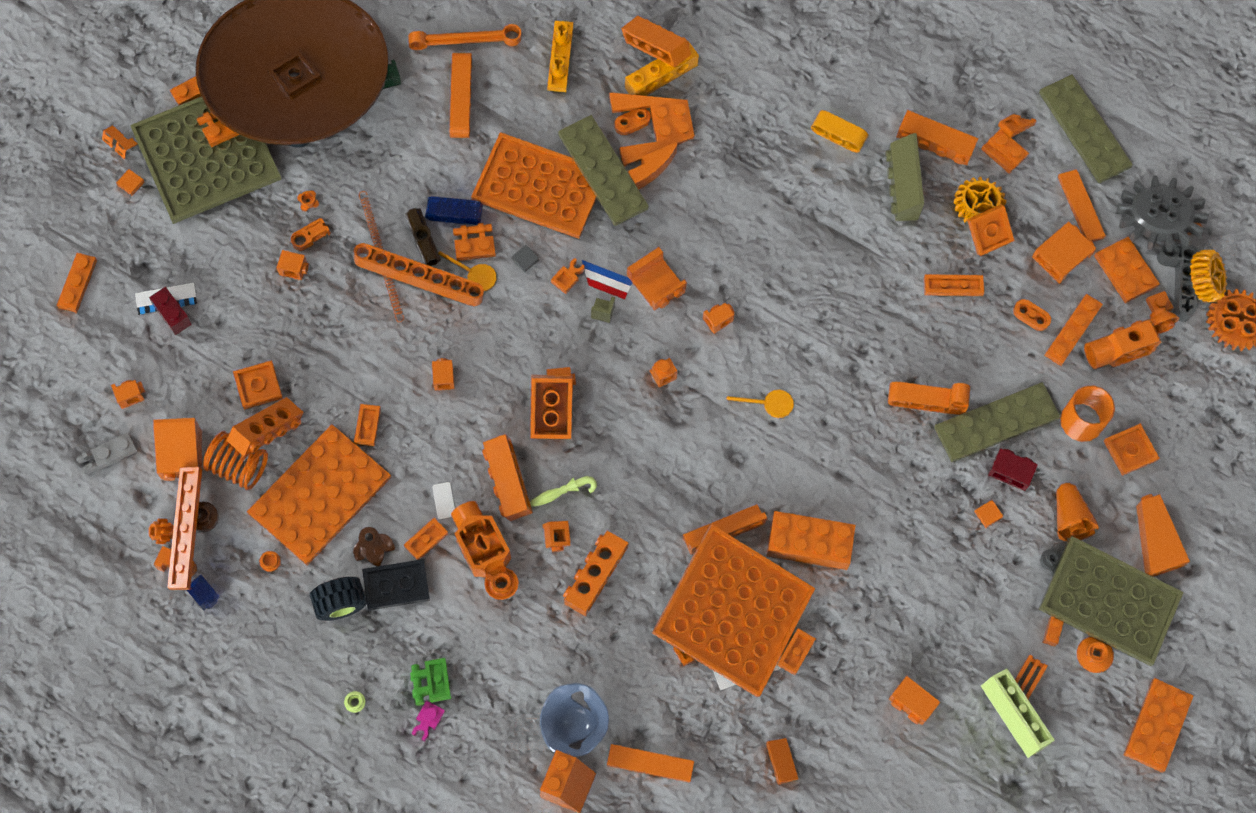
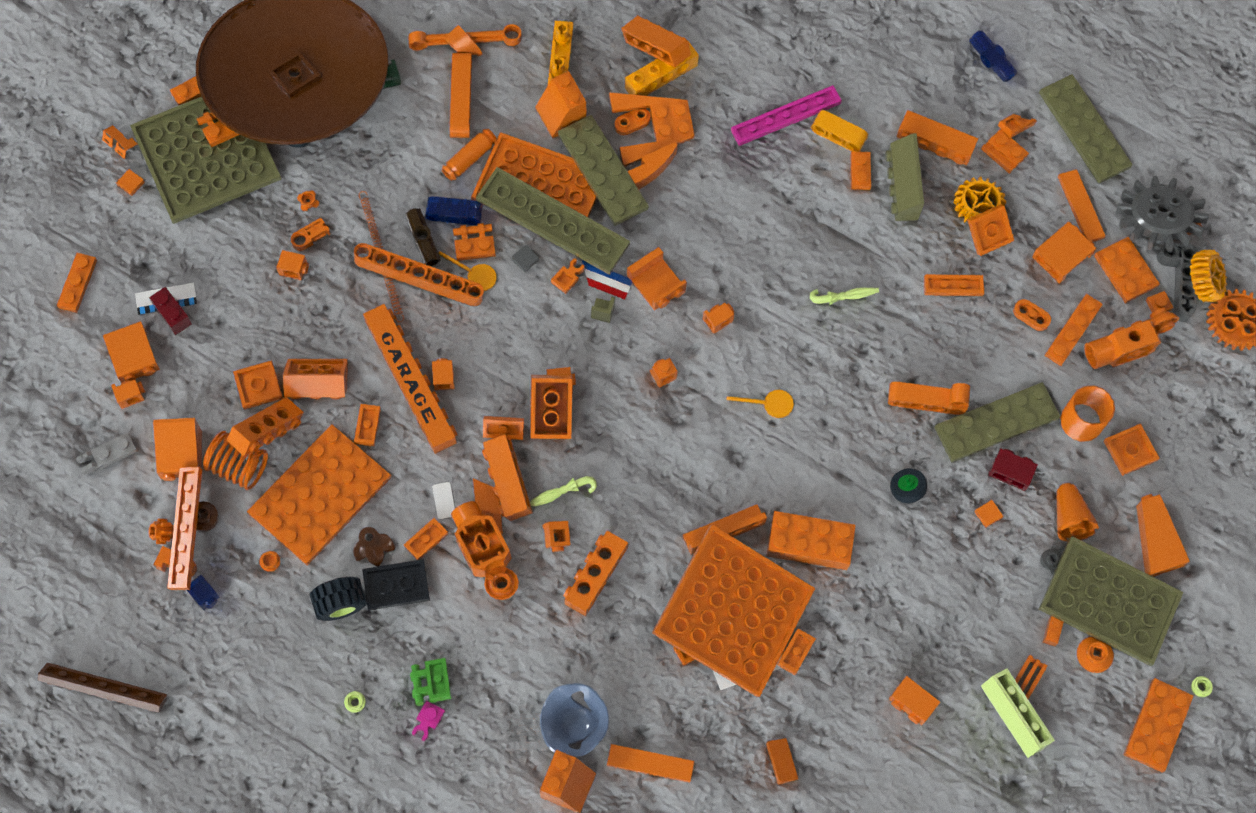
none -> reddish brown plate [37,663,167,713]
none -> orange panel [103,321,160,383]
none -> orange slope [283,359,348,399]
none -> orange brick [363,304,458,454]
none -> orange axle [442,129,497,181]
none -> orange slope [445,25,482,56]
none -> orange sticker [473,478,503,534]
none -> olive plate [476,167,630,275]
none -> orange plate [483,416,524,440]
none -> orange slope [535,71,586,139]
none -> dark pink plate [731,85,842,146]
none -> yellowish green piece [810,288,879,305]
none -> orange plate [850,151,871,190]
none -> black wheel [890,468,927,503]
none -> clear blue piece [969,30,1017,82]
none -> yellowish green plate [1191,676,1213,697]

